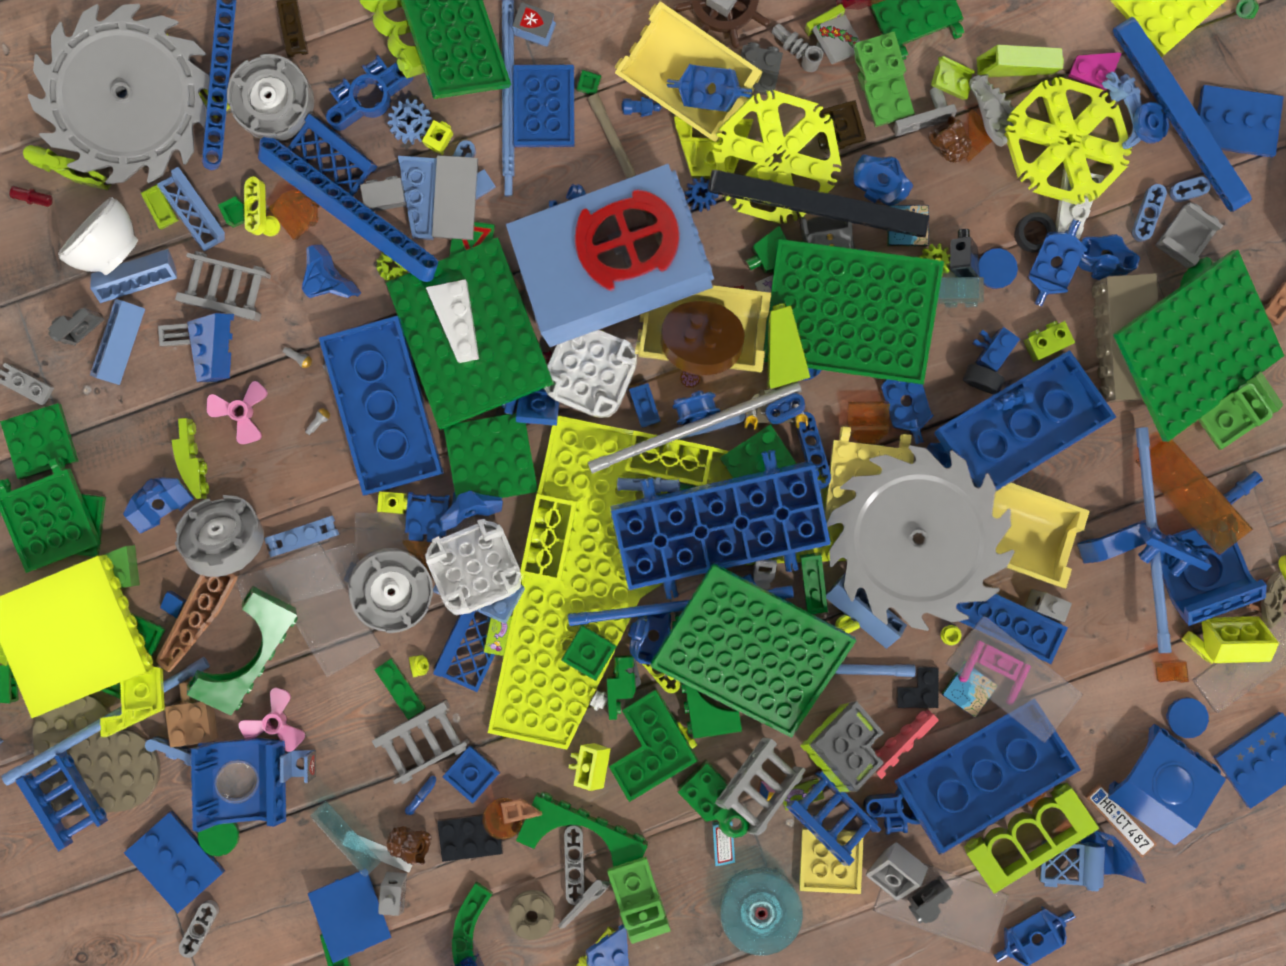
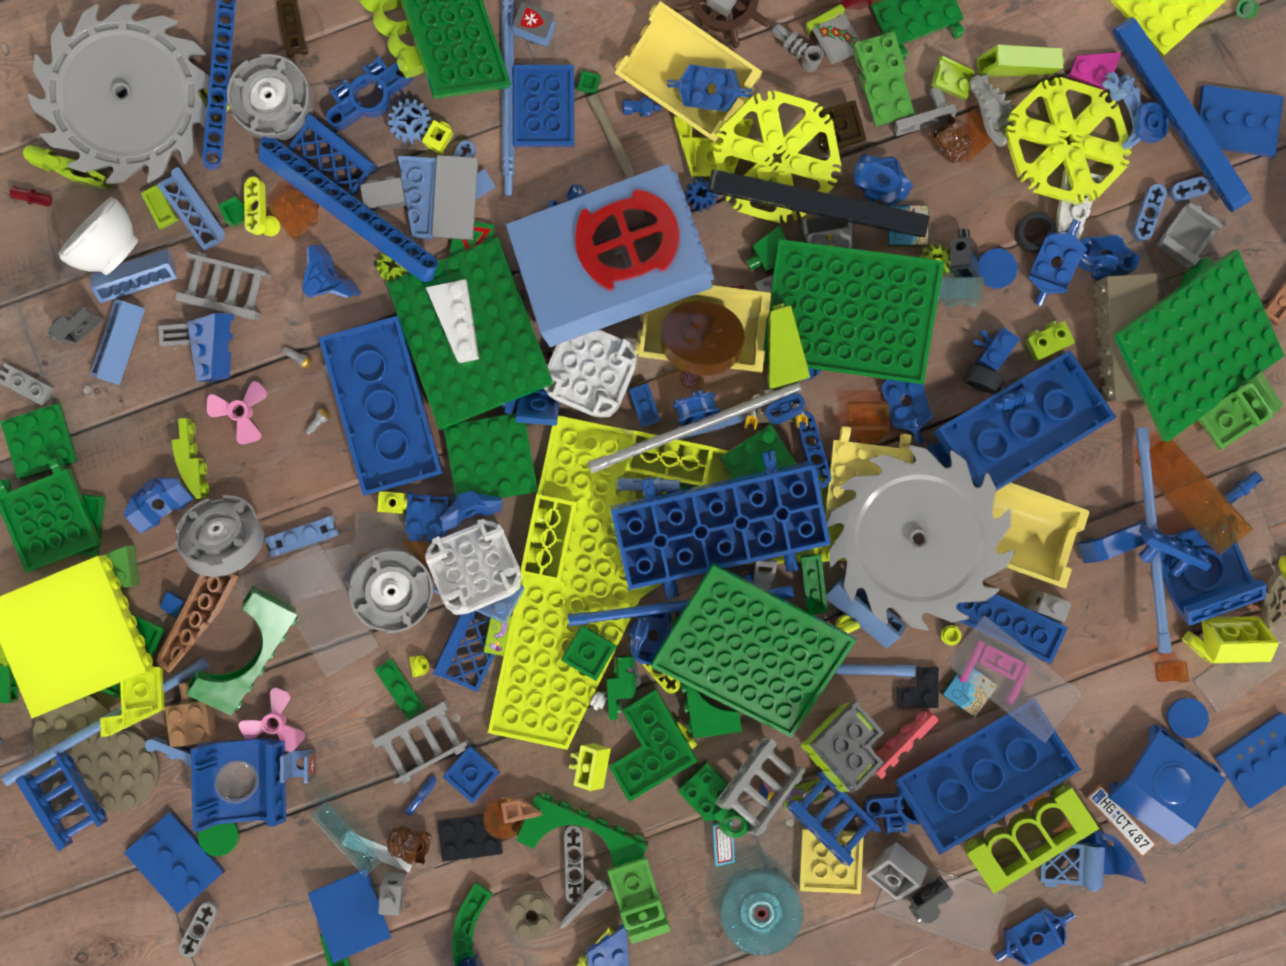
dark grey plate [741,42,783,97] -> none

